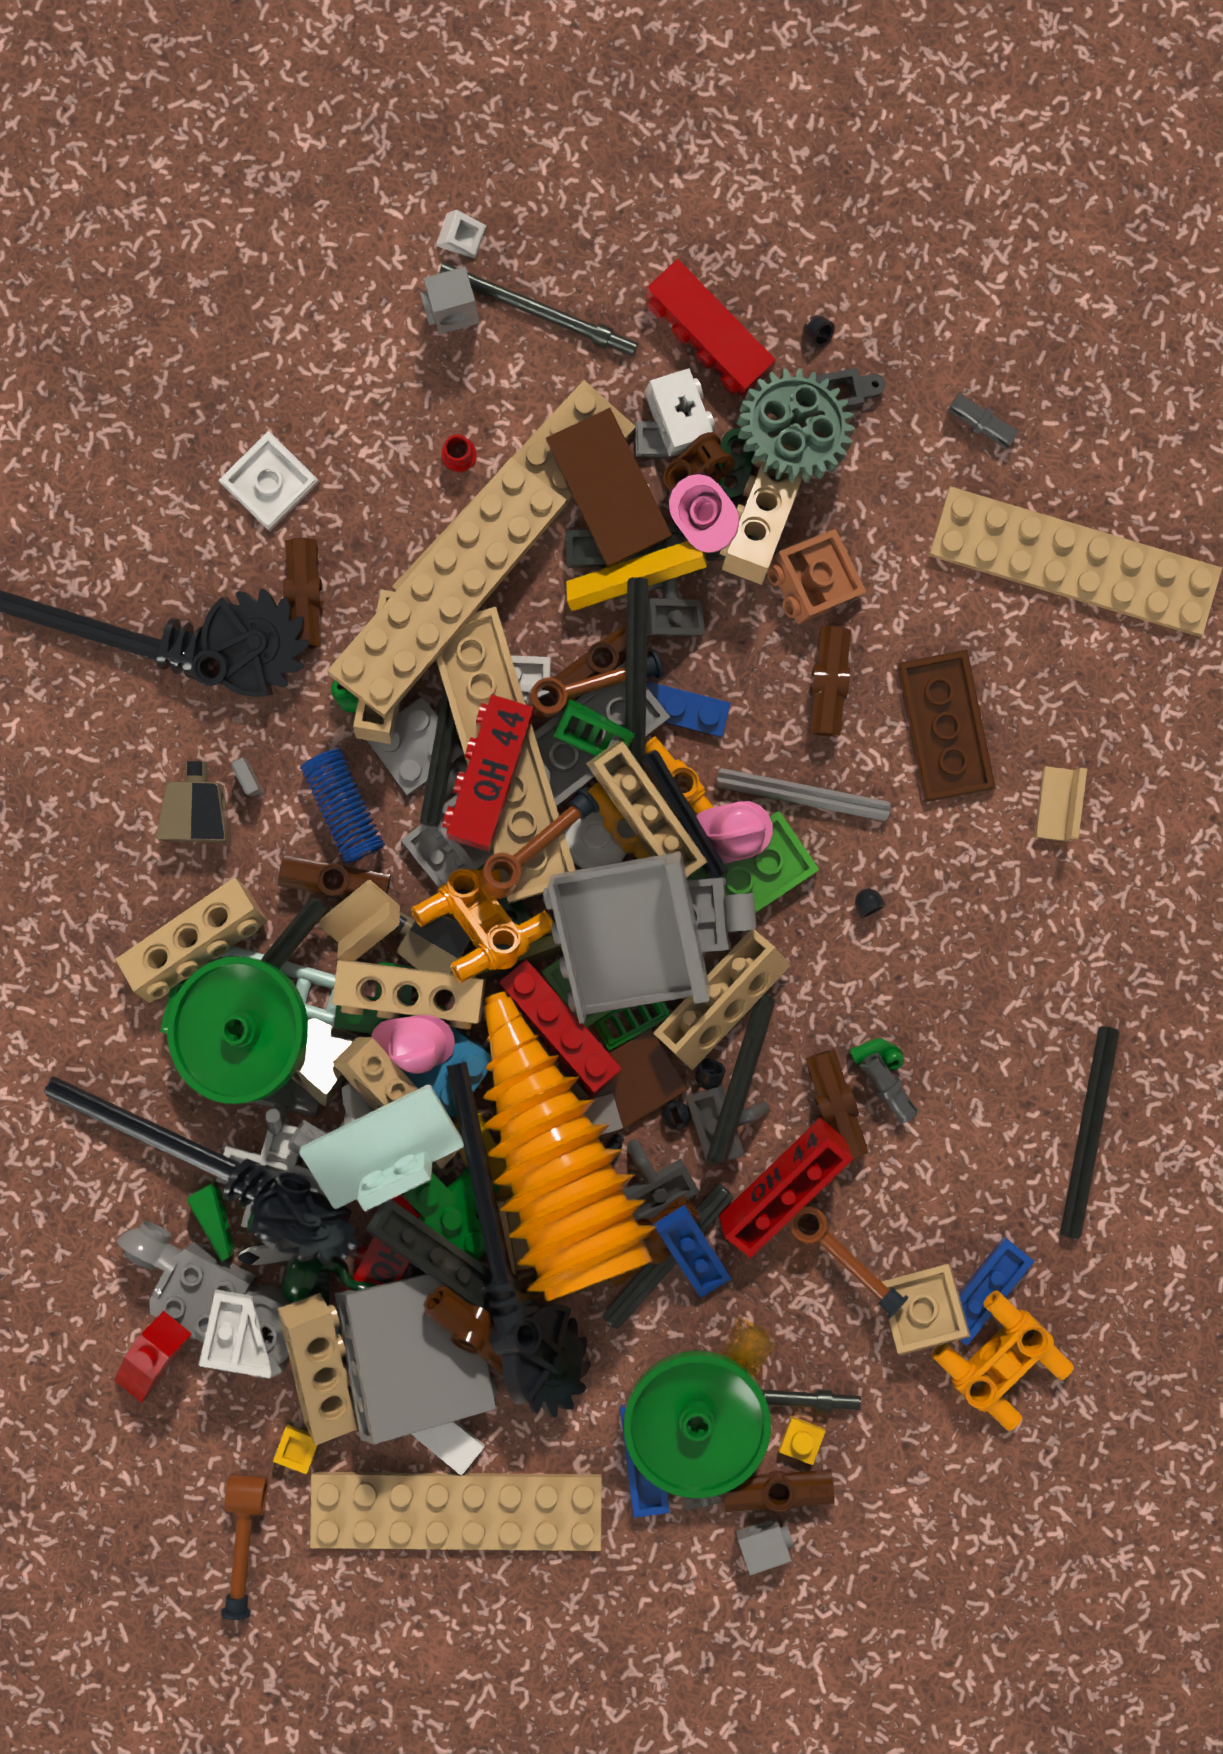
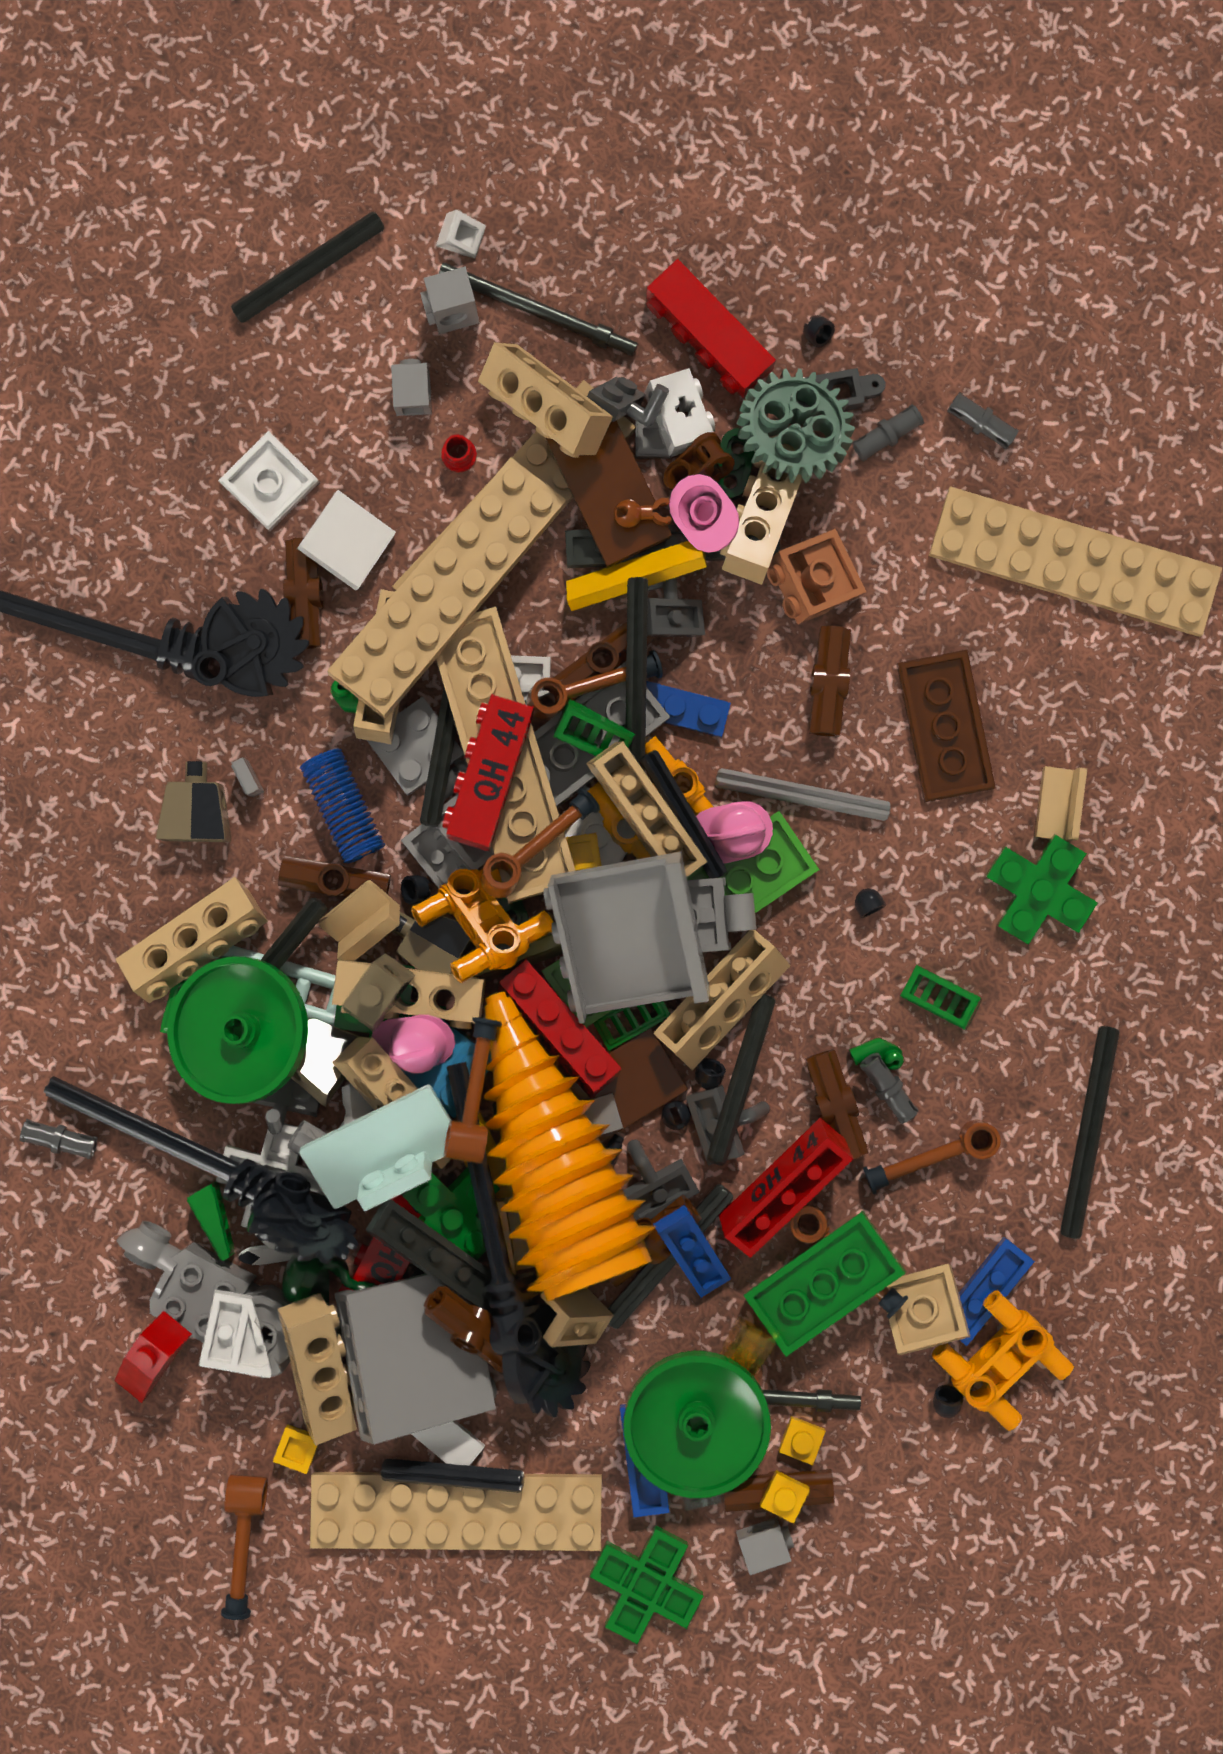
none -> dark grey pin [20,1119,98,1160]
none -> pearl dark grey axle [231,212,384,323]
none -> white tile [297,490,396,590]
none -> dark tan torso [342,953,415,1032]
none -> black axle [381,1459,525,1493]
none -> light grey brick [391,359,432,416]
none -> black hinge [401,875,432,905]
none -> dark orange piece [444,1017,502,1164]
none -> tan brick [478,342,613,458]
none -> tan panel [540,1287,614,1347]
none -> yellow tile [566,832,602,871]
none -> dark grey plate [587,377,669,427]
none -> green plate [590,1525,703,1644]
none -> dark orange arm [614,498,672,528]
none -> green hinge [743,1211,906,1357]
none -> yellow plate [760,1470,810,1524]
none -> dark grey pin [852,404,924,462]
none -> dark orange piece [863,1119,1001,1195]
none -> green slope [900,965,982,1031]
none -> black hinge [933,1385,964,1419]
none -> green plate [985,834,1098,945]

